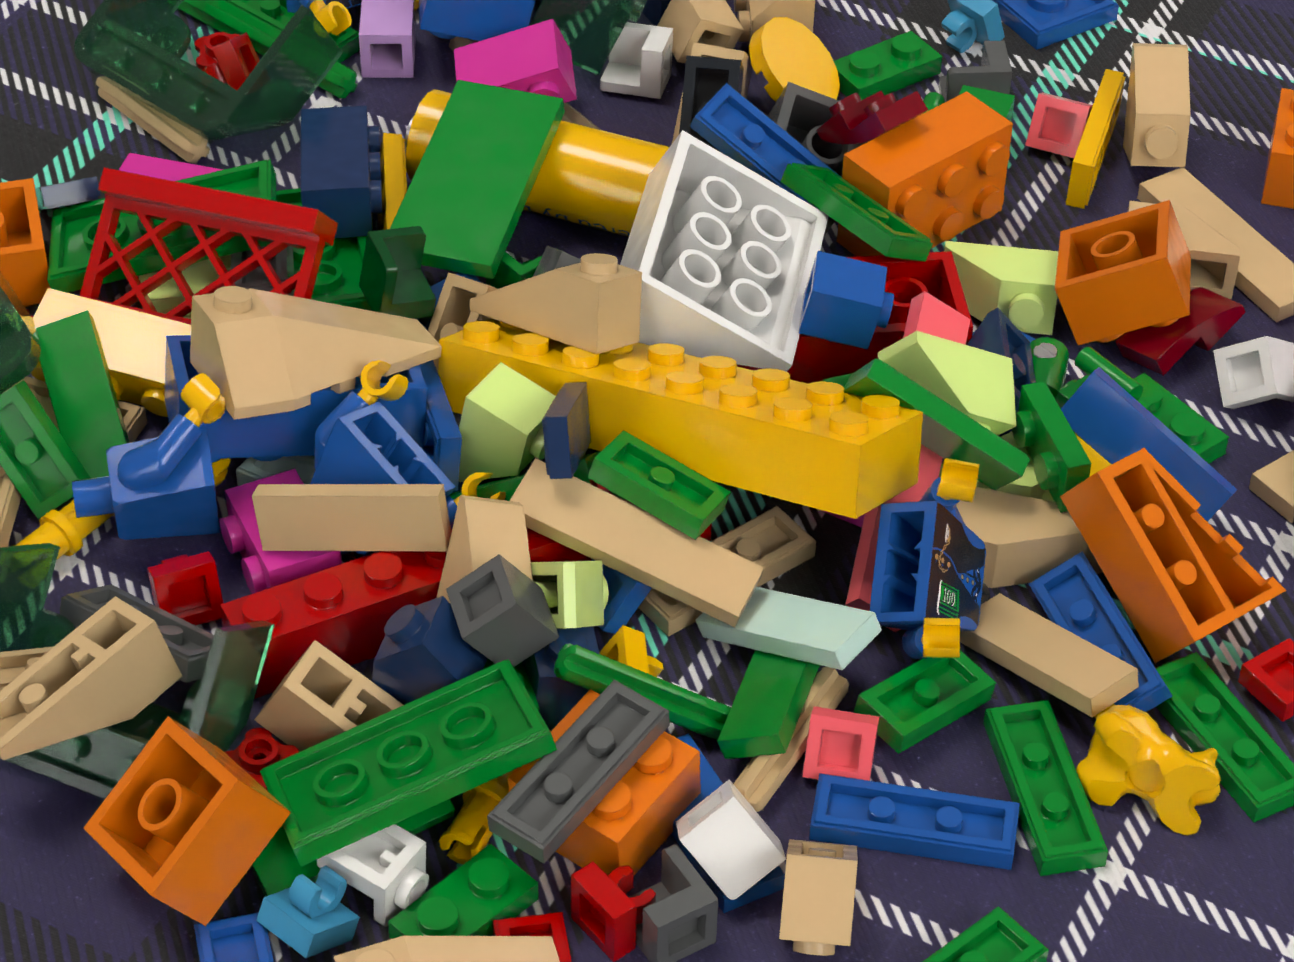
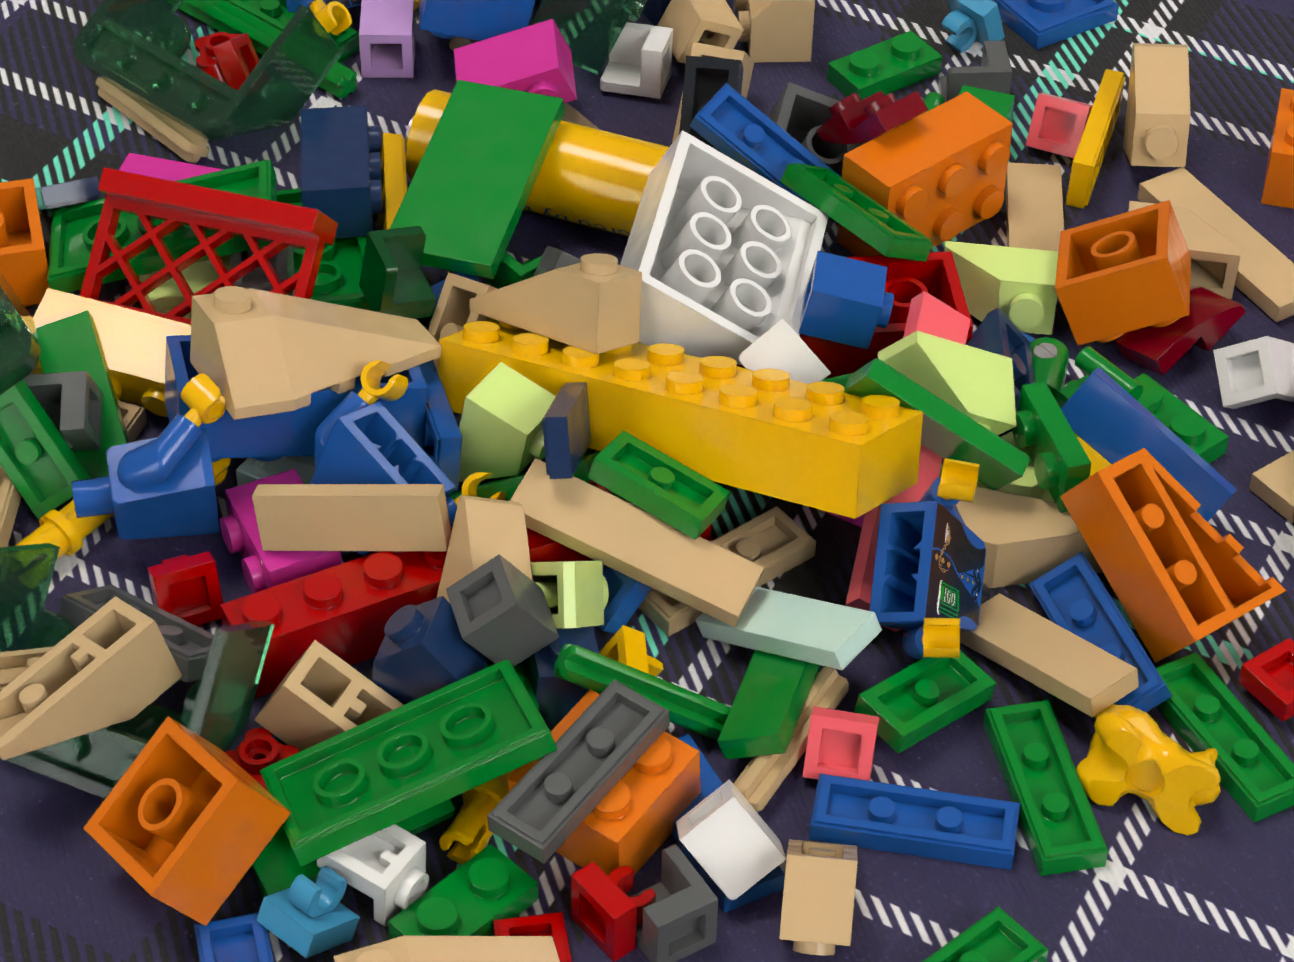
yellow tile [749,17,840,102] -> none
none -> dark grey panel [15,371,103,452]
none -> white panel [739,317,831,384]
none -> tan tile [1005,162,1064,251]

